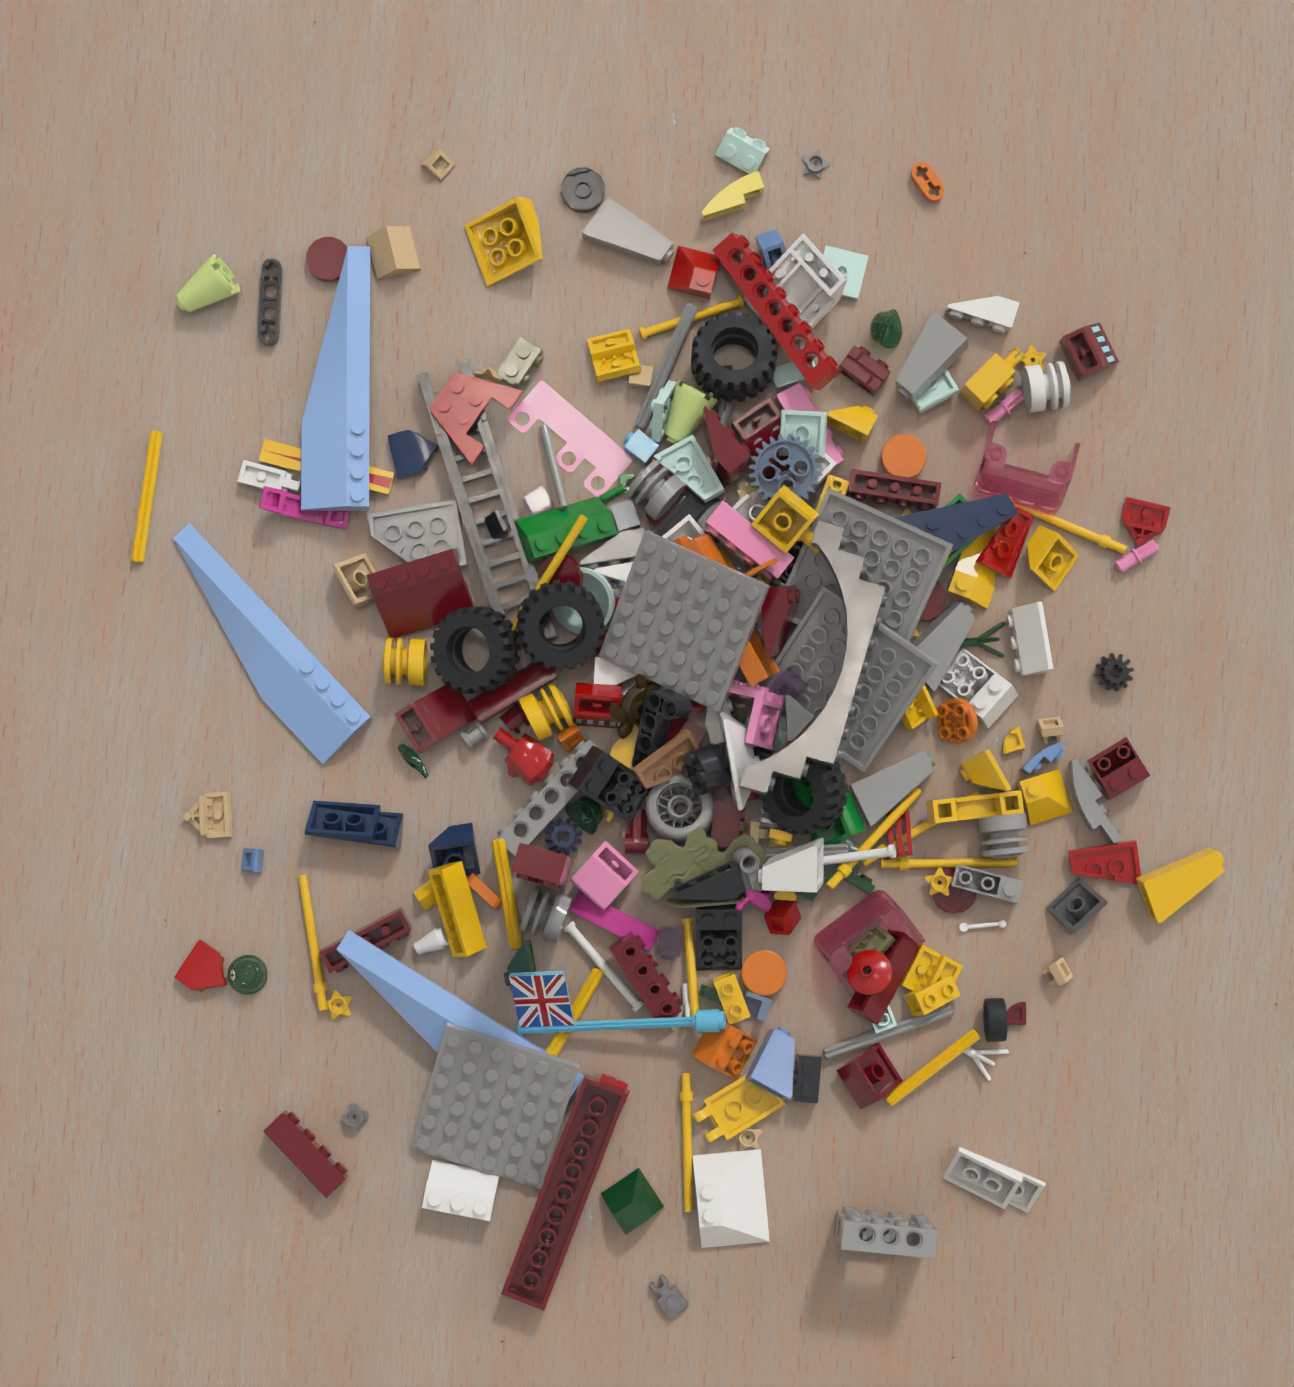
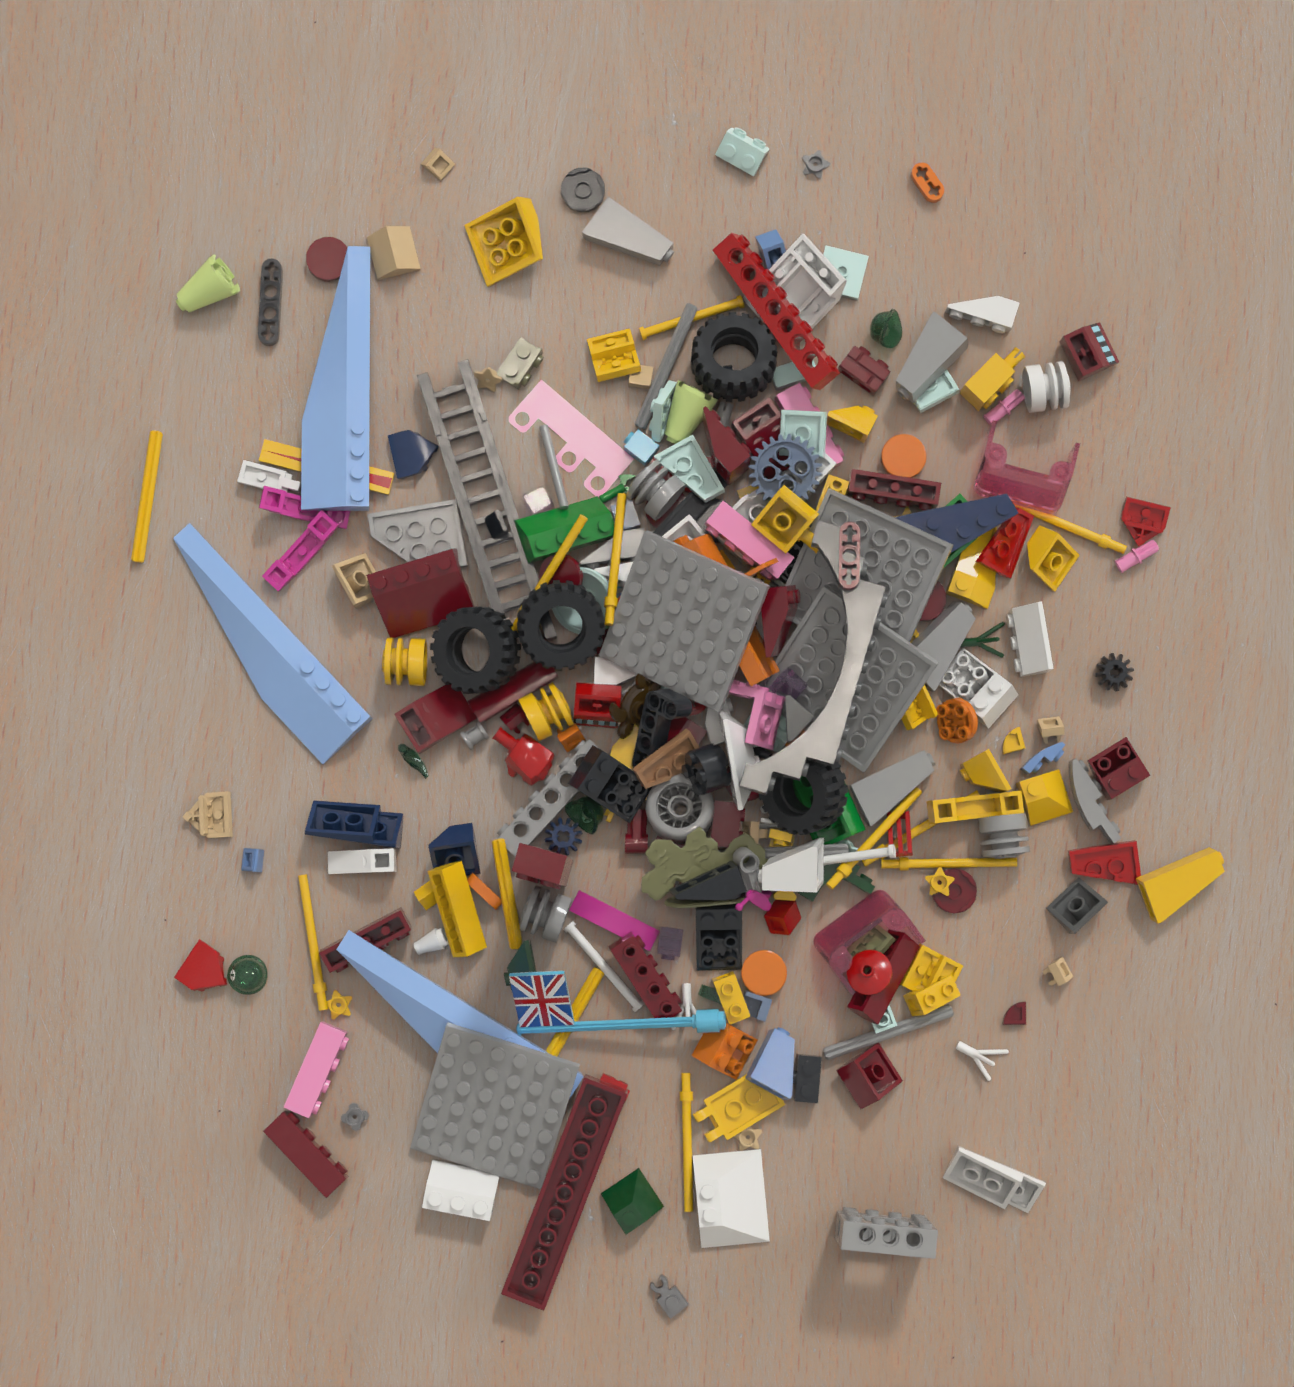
wing [429,372,523,466] -> none
bright pink slope [570,841,639,911] -> none
red slope [667,246,720,299] -> none
yellow bar [680,918,699,1029] -> none
light yellow slope [701,171,764,221] -> none
olive tile [727,695,746,725] -> none
yellow axle [885,1029,980,1106] -> none
light grey slope [951,864,1024,904] -> none
white hinge [959,919,1007,932] -> none
black tyre [983,998,1008,1042] -> none
yellow plate [1021,345,1046,371] -> none
none -> dark pink slope [262,510,339,592]
none -> bright pink brick [284,1021,349,1118]
none -> white slope [328,849,397,874]
none -> yellow bar [604,493,626,626]
none -> beam [838,522,860,590]

